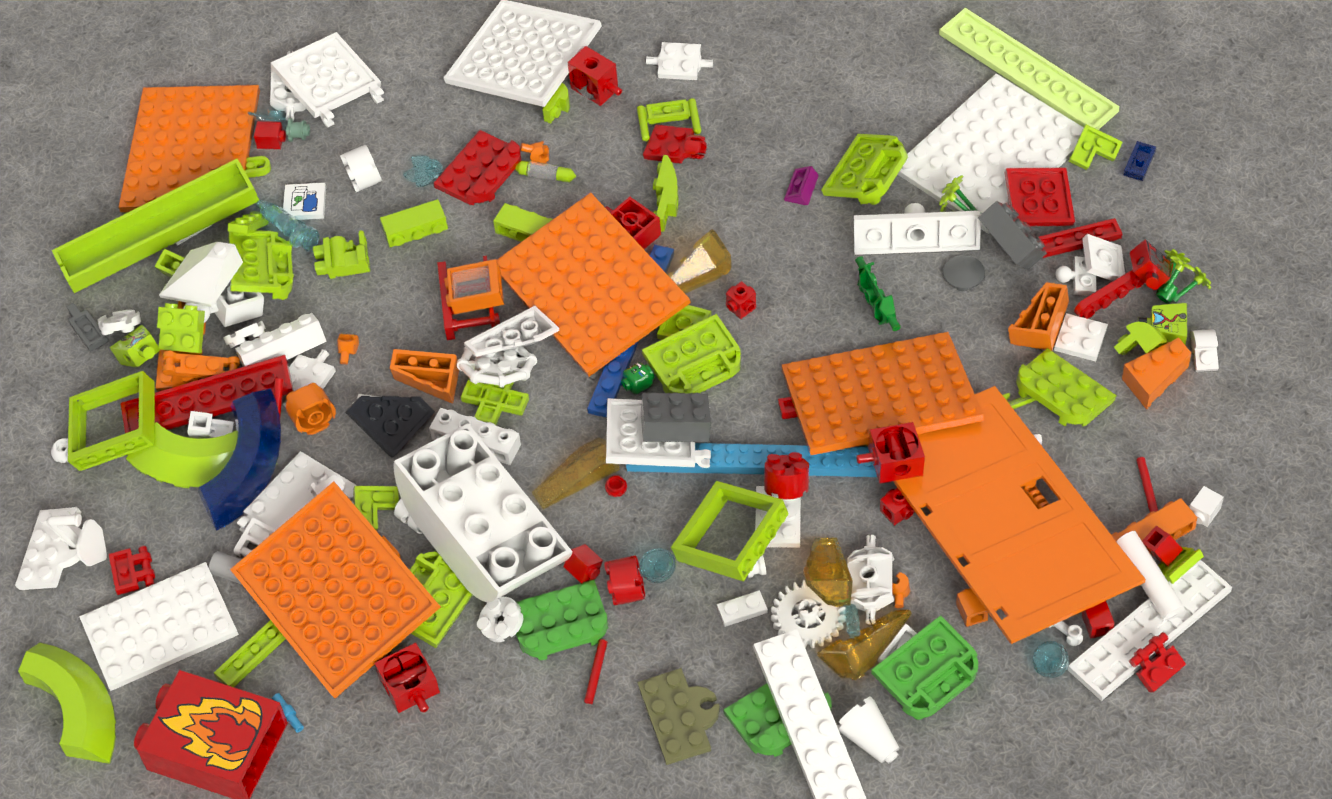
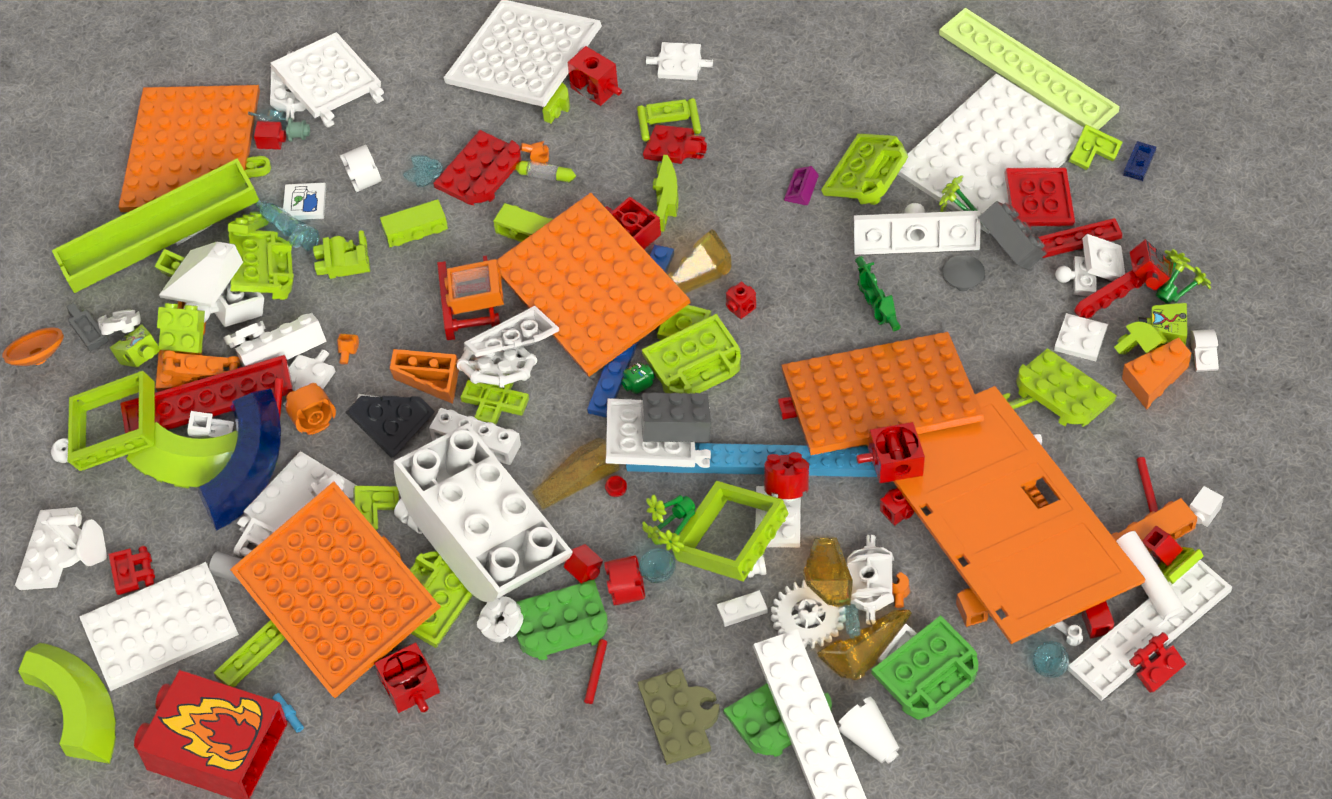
orange wedge [1008,282,1069,351] -> none
none -> orange dish [2,328,64,366]
none -> plant [642,494,695,553]

